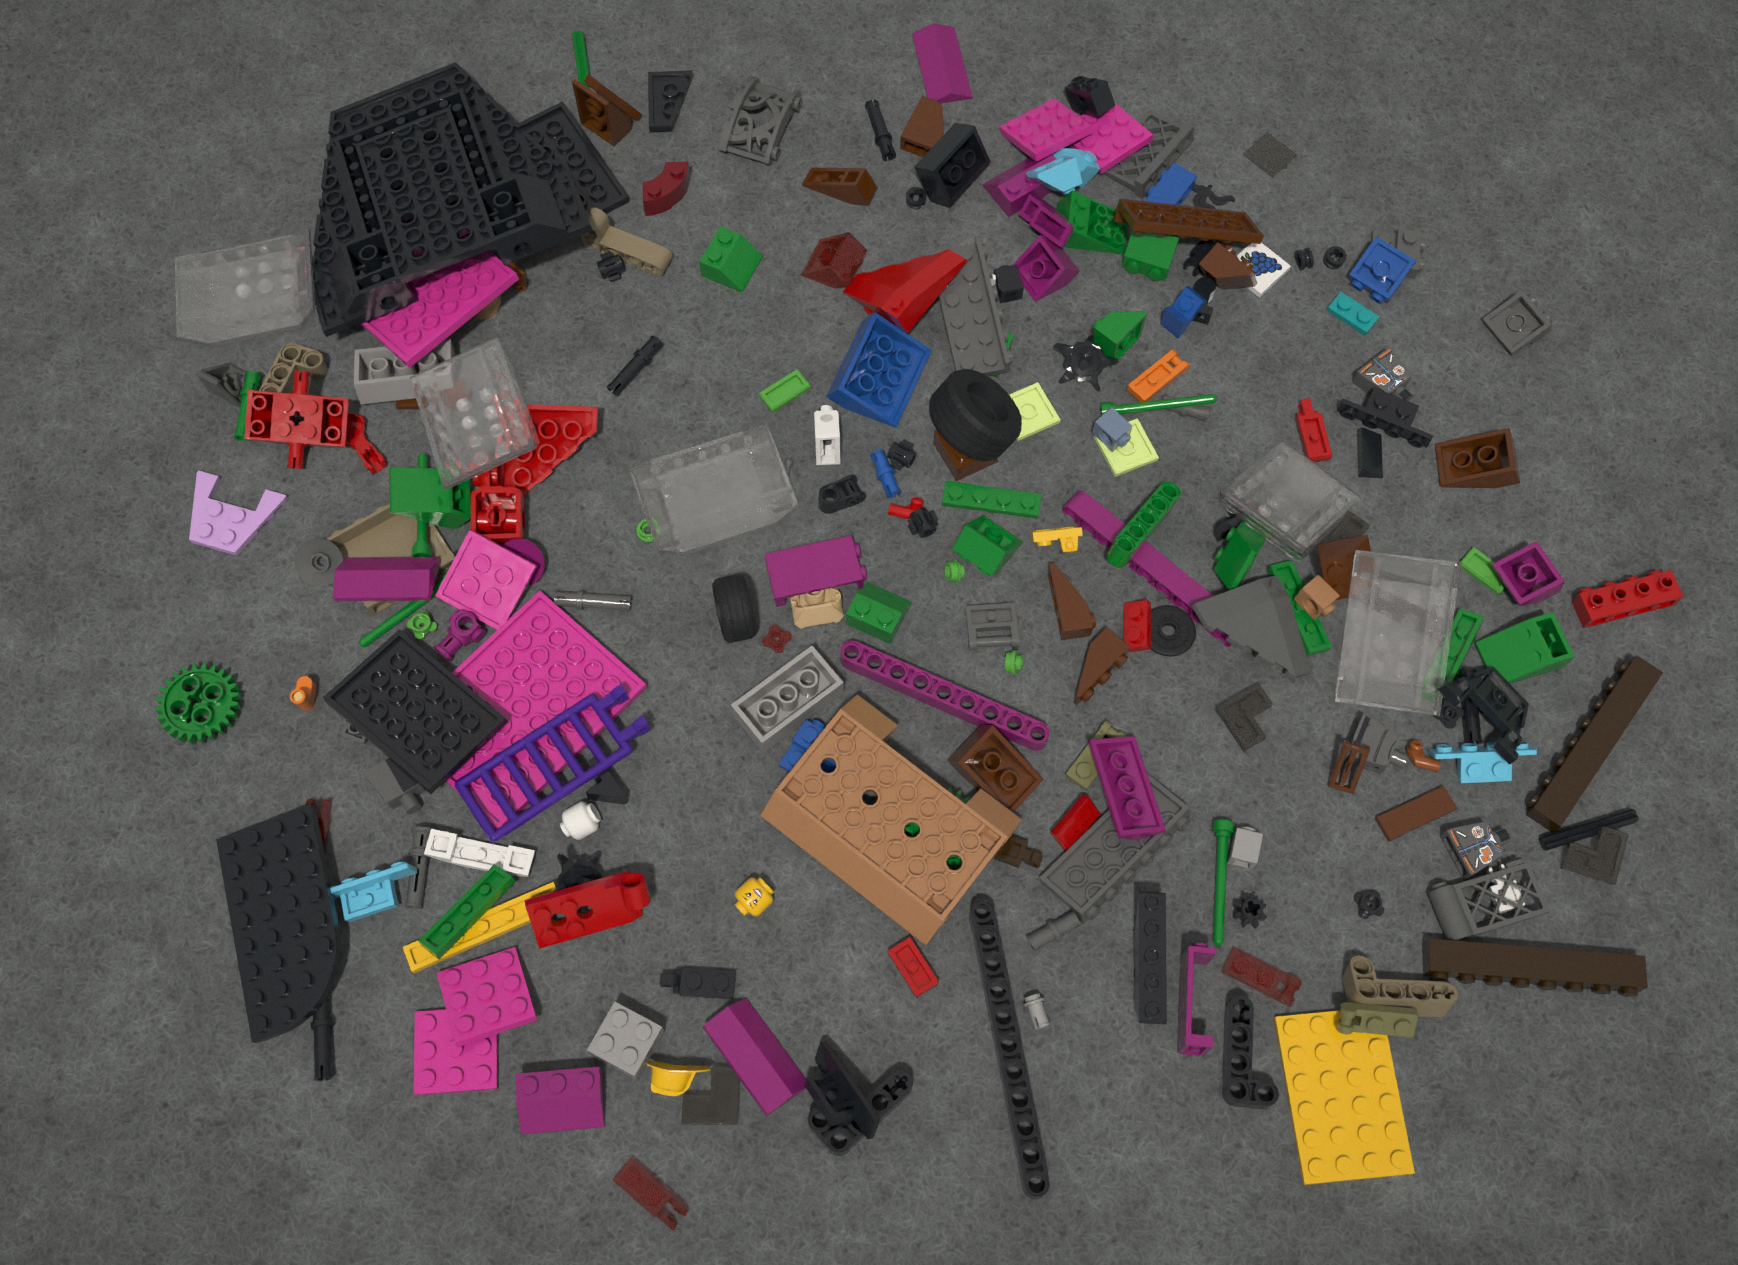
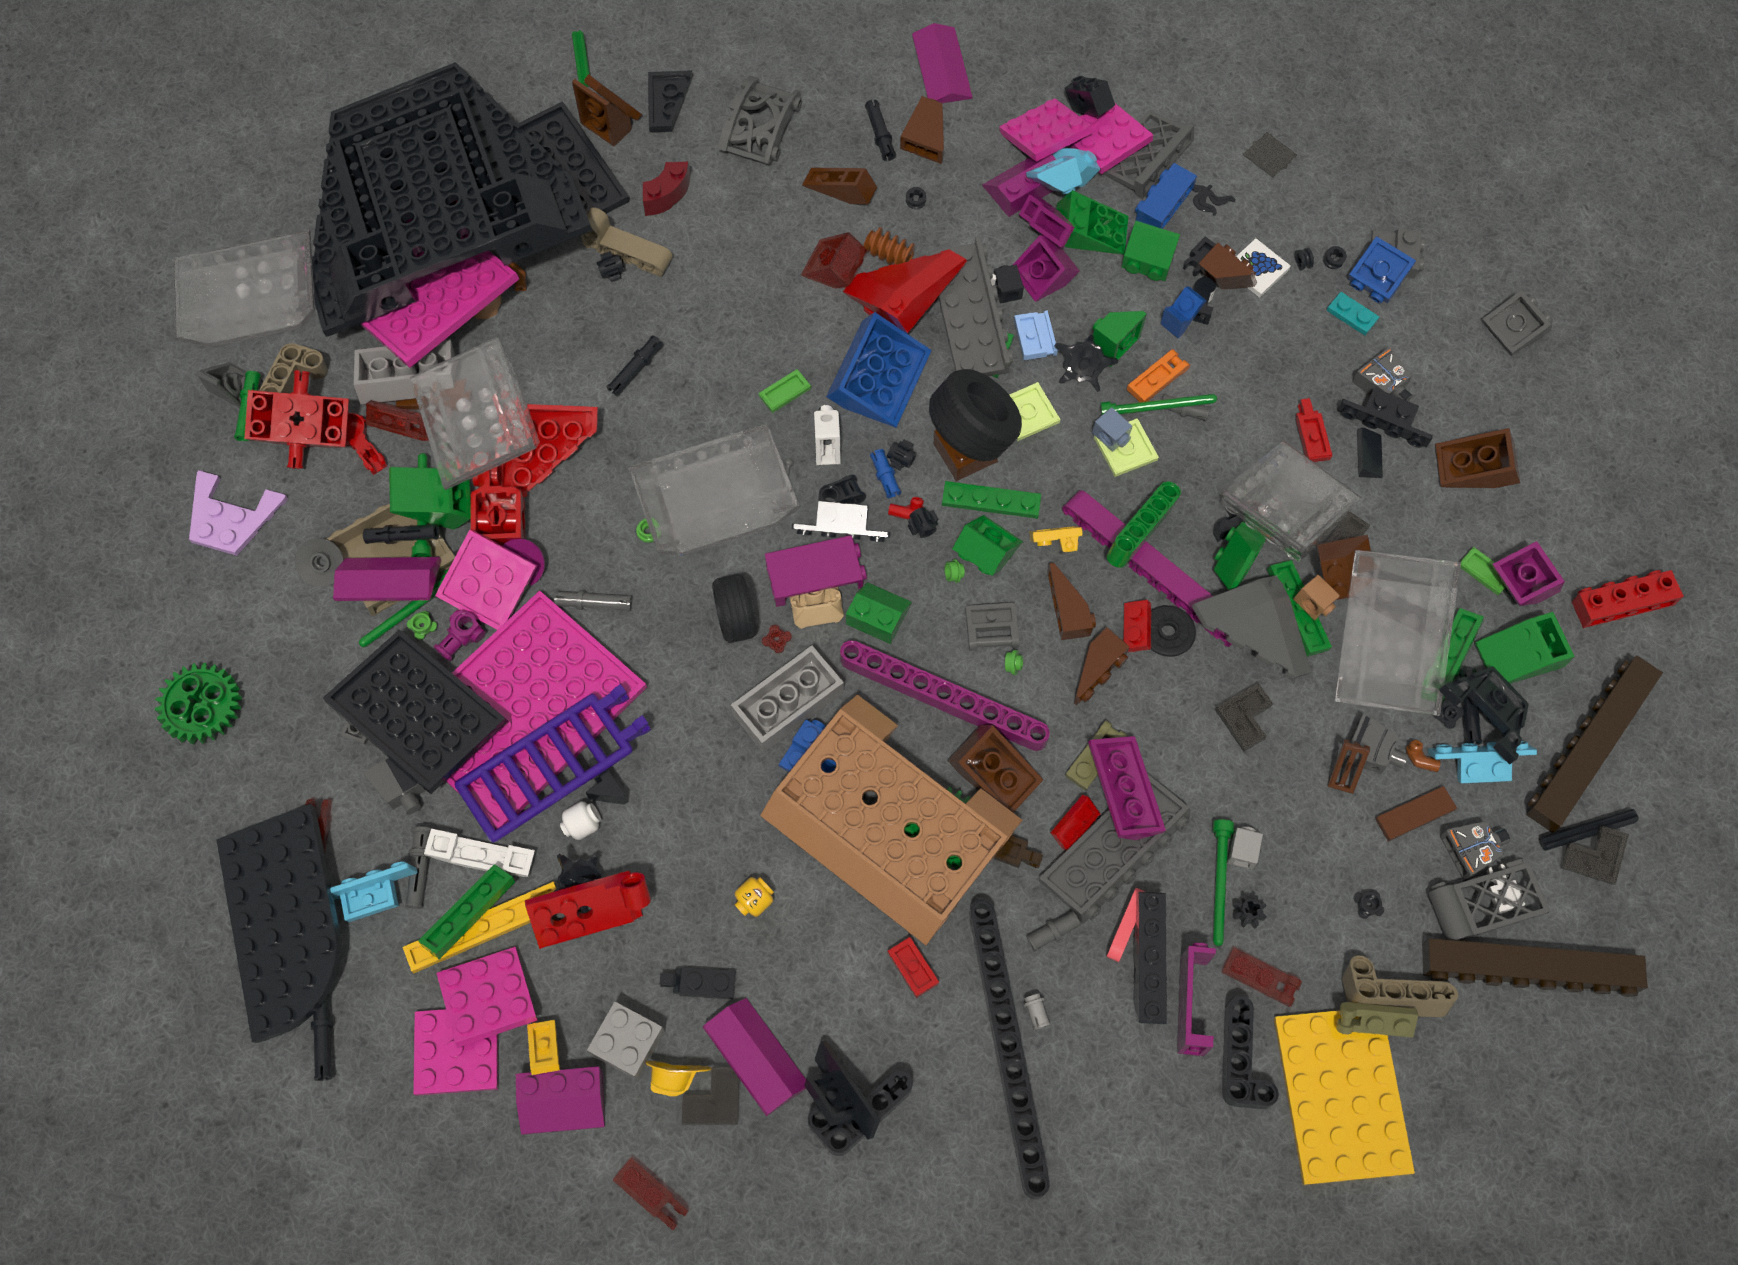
orange piece [290,676,317,711] -> none
green slope [699,226,763,293] -> none
black brick [914,122,991,206] -> none
reddish brown bracket [1114,199,1264,245] -> none
none -> black pin [363,524,439,545]
none -> clear red plate [366,400,432,441]
none -> yellow hinge [527,1020,560,1075]
none -> bracket [791,501,890,542]
none -> dark orange piece [863,227,915,265]
none -> light blue plate [1014,310,1058,360]
none -> coral beam [1107,888,1145,962]

